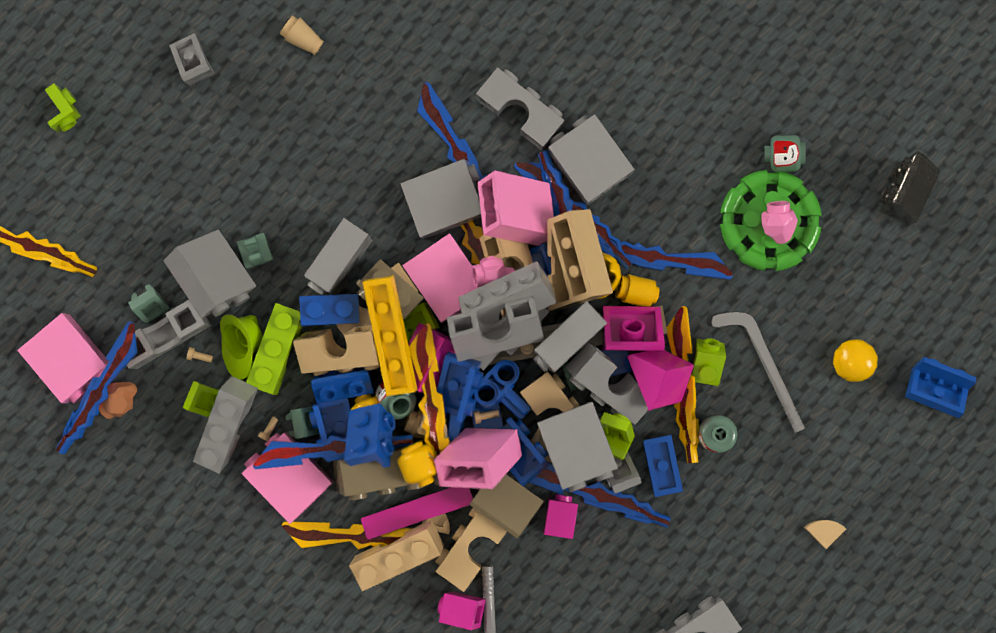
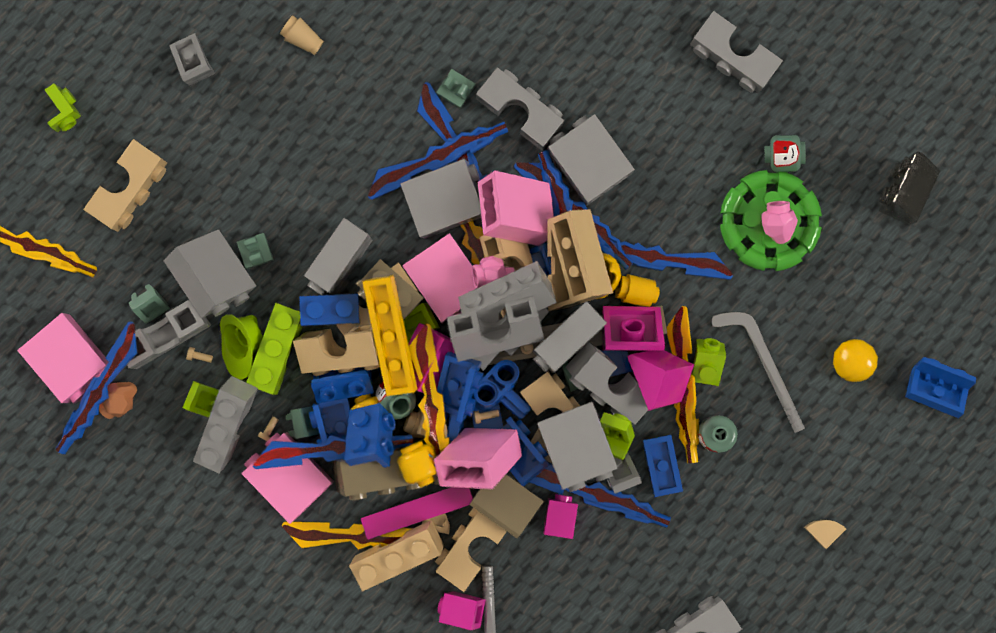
none -> tan arch [83,139,167,232]
none -> blue sword [368,122,509,200]
none -> sand green tile [436,69,475,109]
none -> light grey arch [690,11,783,93]

